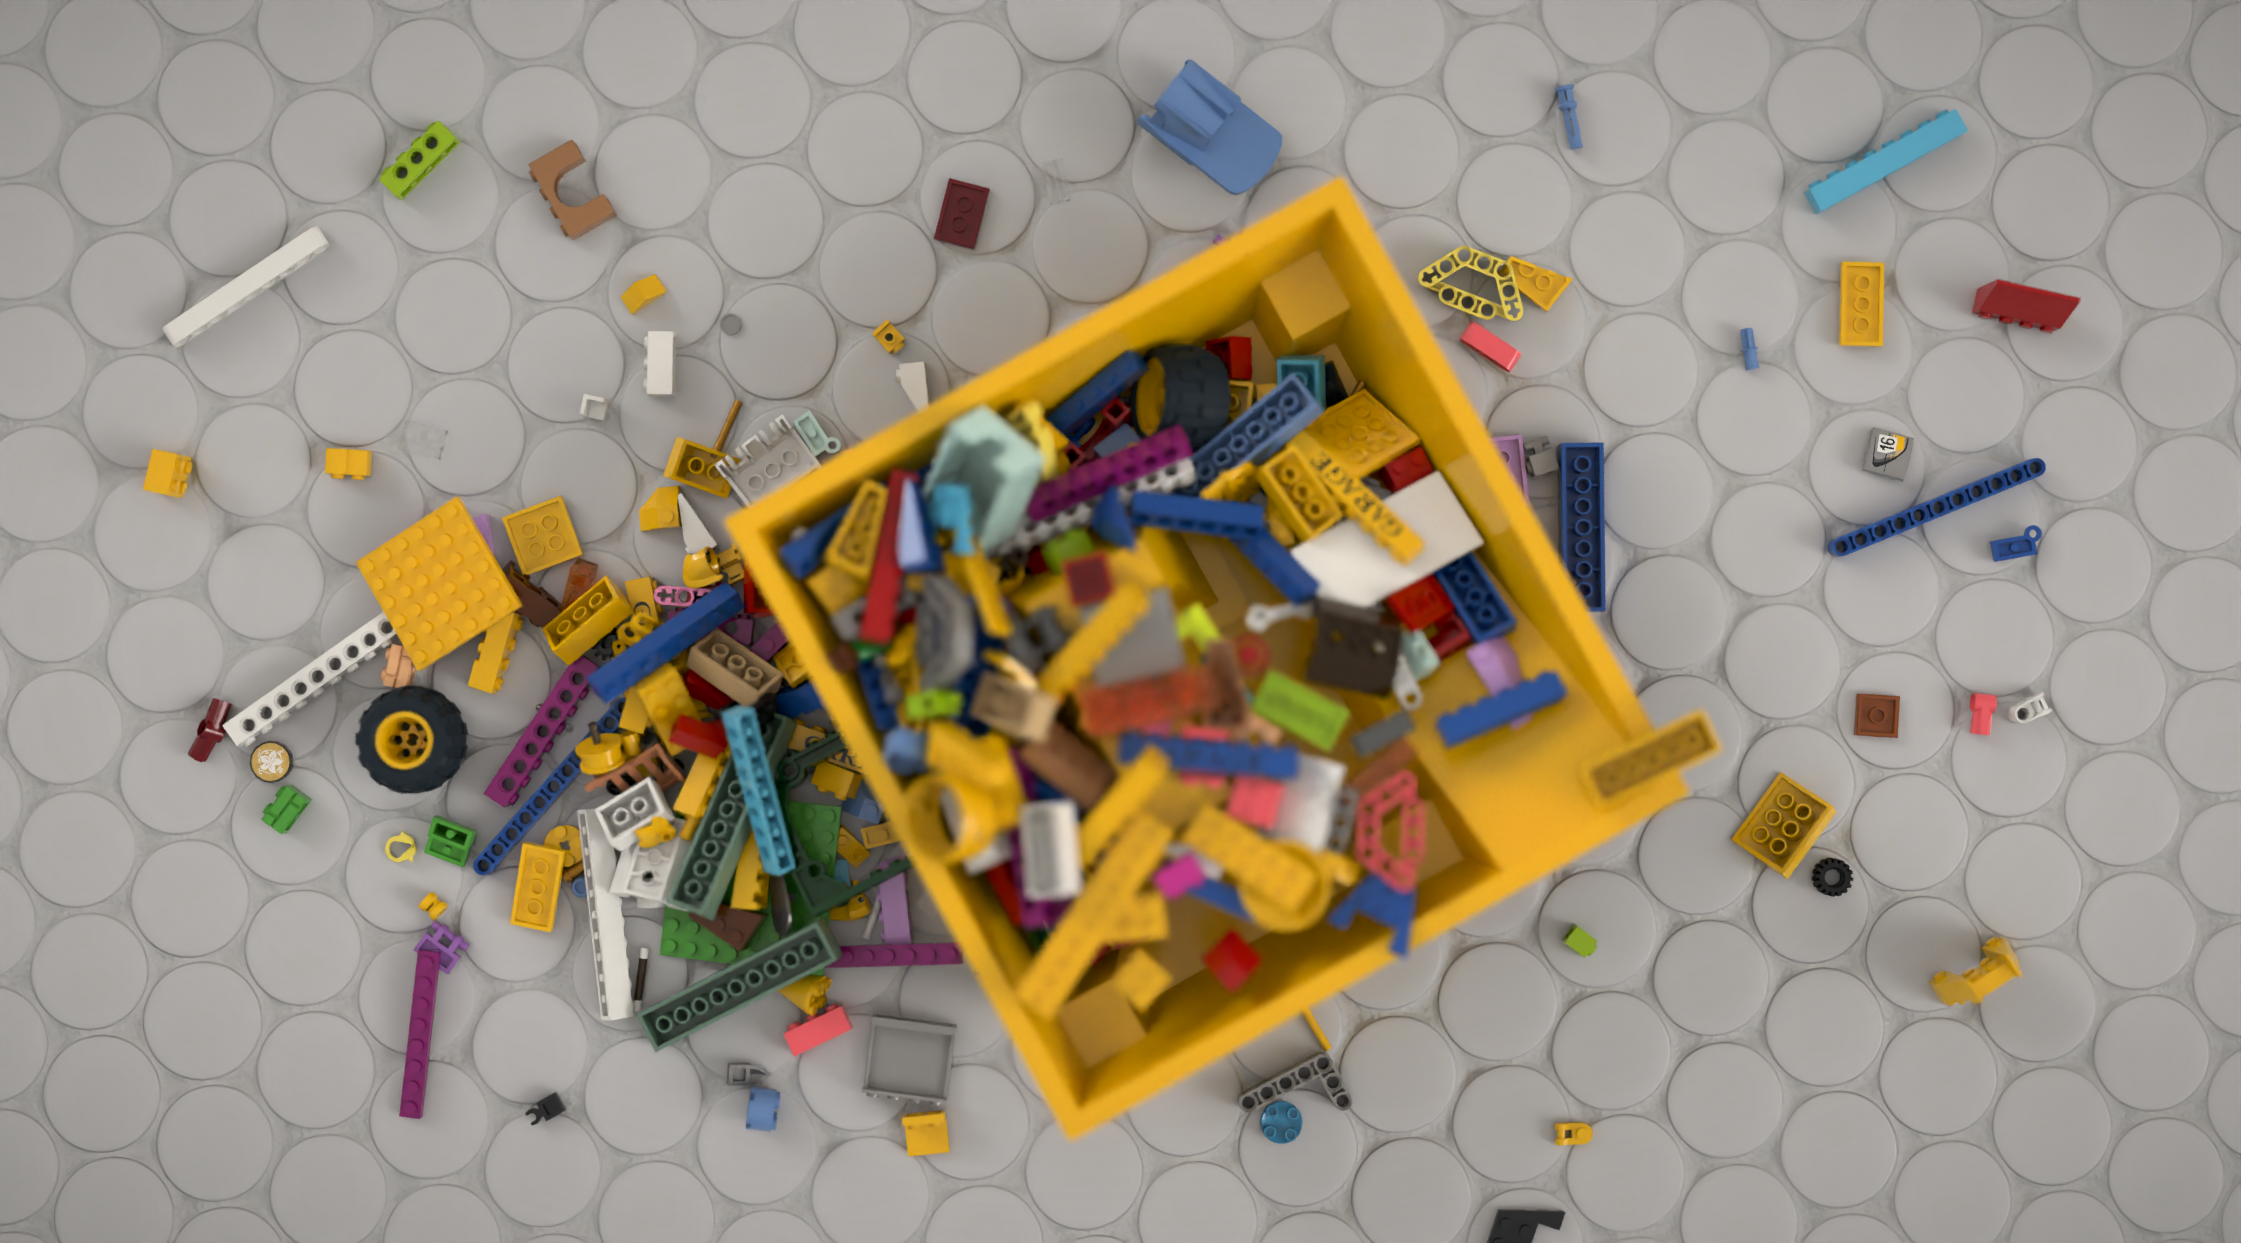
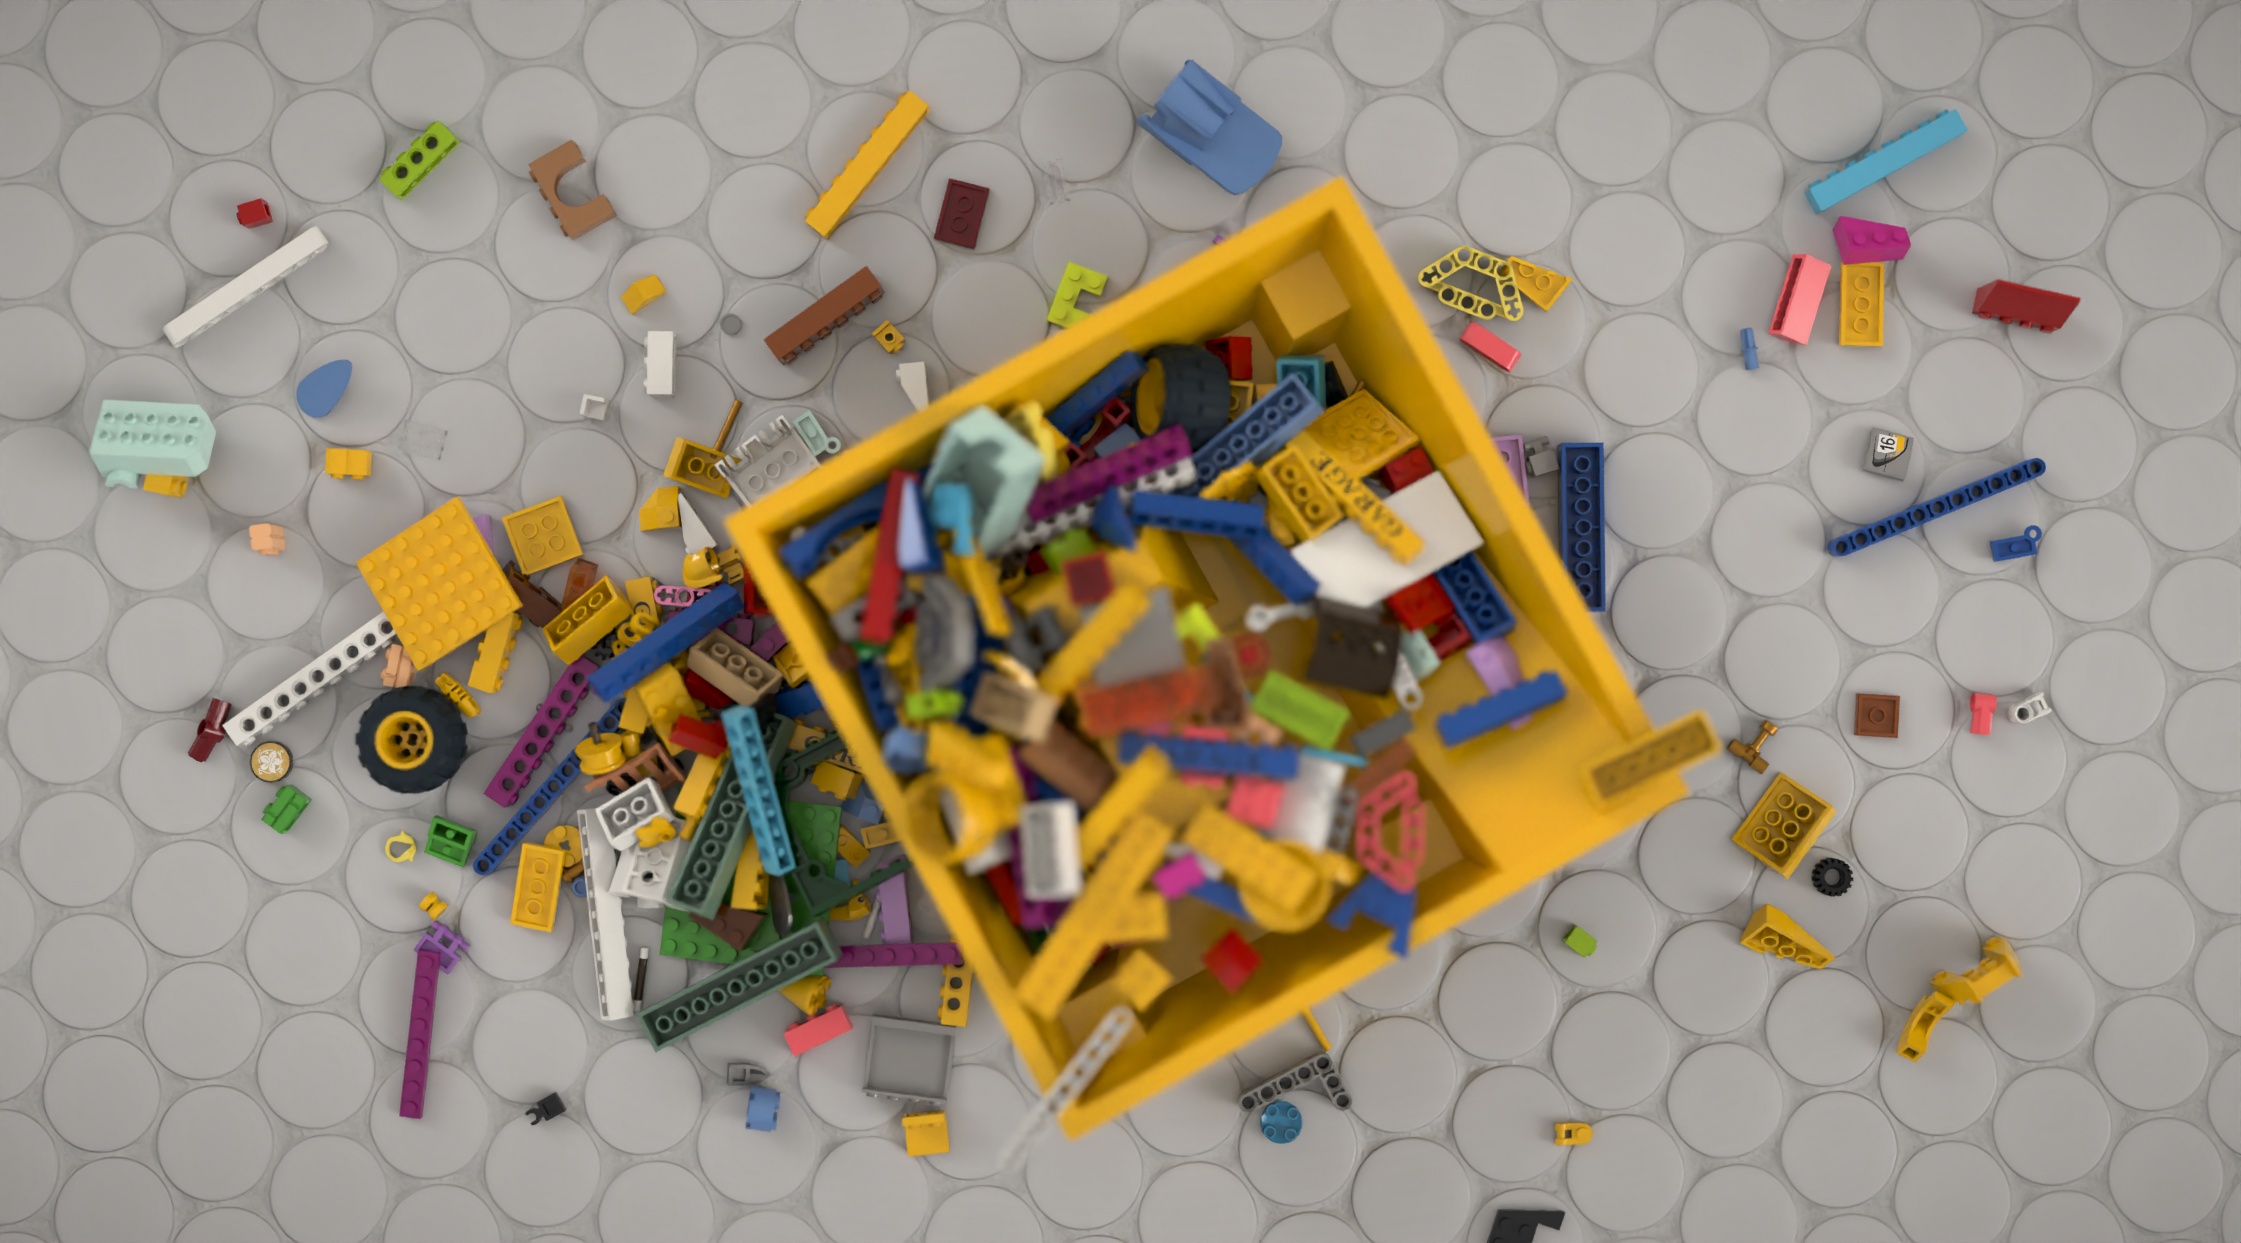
yellow wedge [826,480,887,583] -> none
medium blue pin [1555,84,1583,150] -> none
none -> light aqua piece [89,400,216,488]
none -> red brick [236,198,273,229]
none -> light nougat brick [249,523,286,556]
none -> medium blue shield [296,360,352,418]
none -> yellow hinge [435,672,481,718]
none -> dark orange brick [763,266,885,365]
none -> yellow brick [805,90,930,240]
none -> yellow brick [938,938,973,1027]
none -> white beam [999,1007,1131,1171]
none -> neon yellow plate [1046,262,1108,328]
none -> medium azure bar [1301,746,1368,767]
none -> pearl gold bar [1726,720,1779,774]
none -> yellow wedge [1740,903,1834,969]
none -> coral brick [1768,254,1831,345]
none -> dark pink wedge [1832,216,1911,265]
none -> yellow arch [1896,991,1955,1063]

